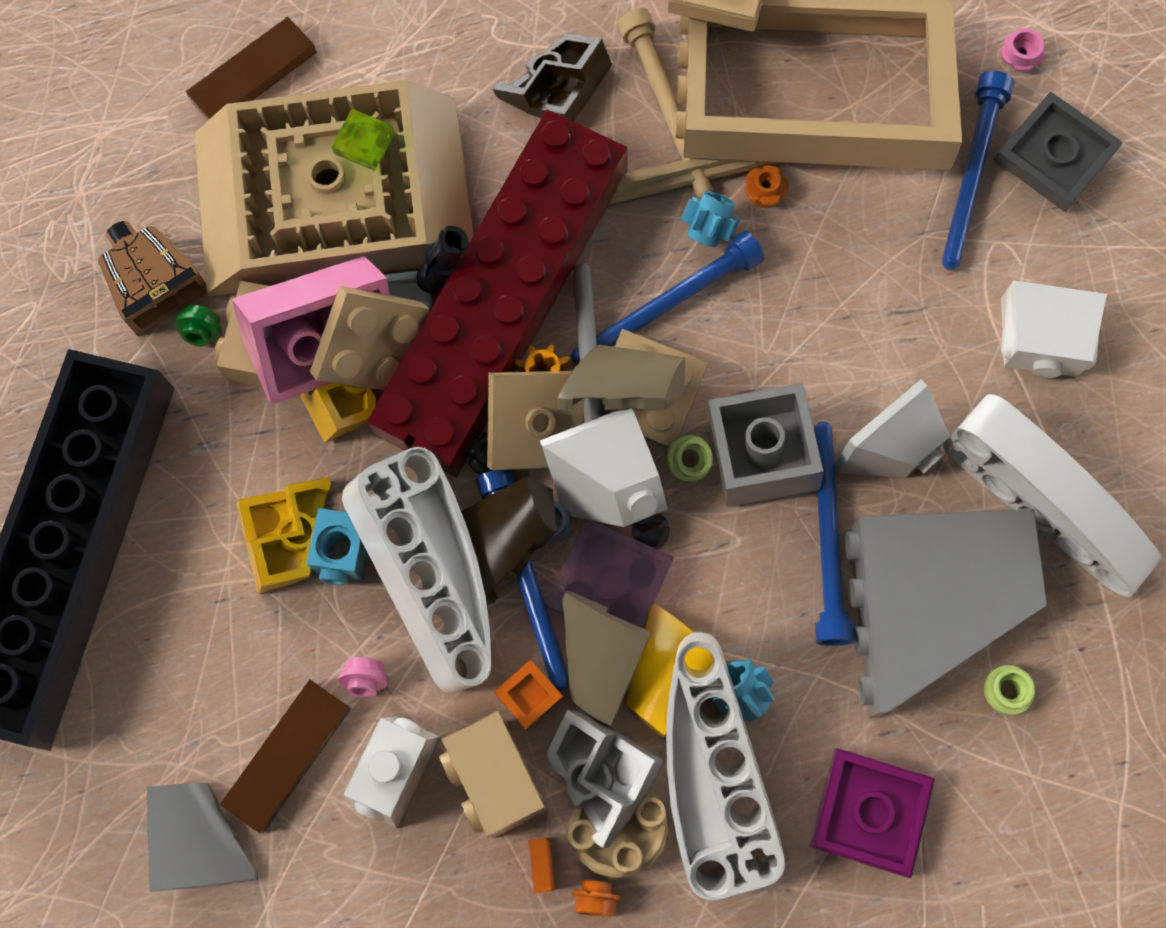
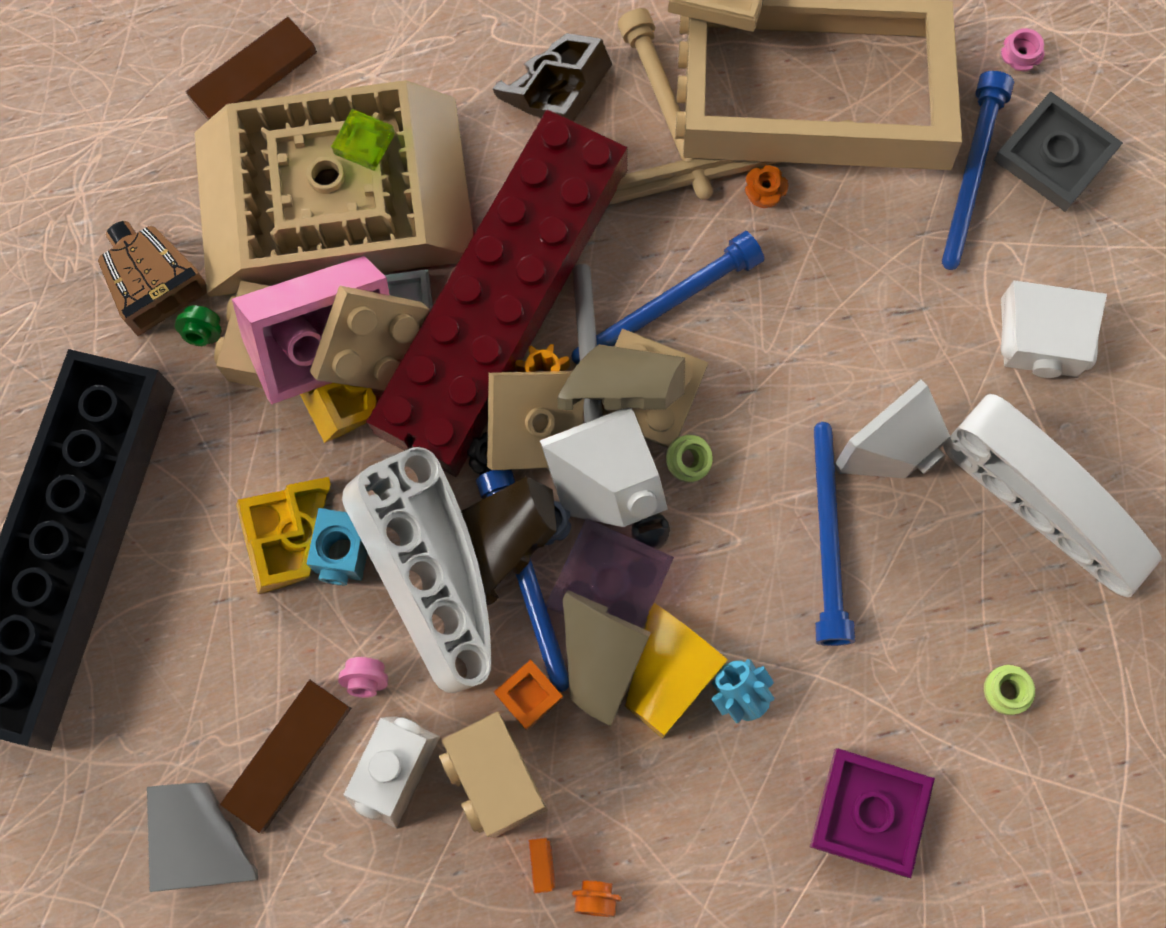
black pin [416,226,469,293] -> none
light grey slope [546,710,663,848] -> none
tan dish [568,789,669,878] -> none
white beam [666,632,785,901] -> none
medium azure gear [681,191,741,247] -> none
light grey brick [708,383,824,507] -> none
light grey slope [845,509,1047,718] -> none

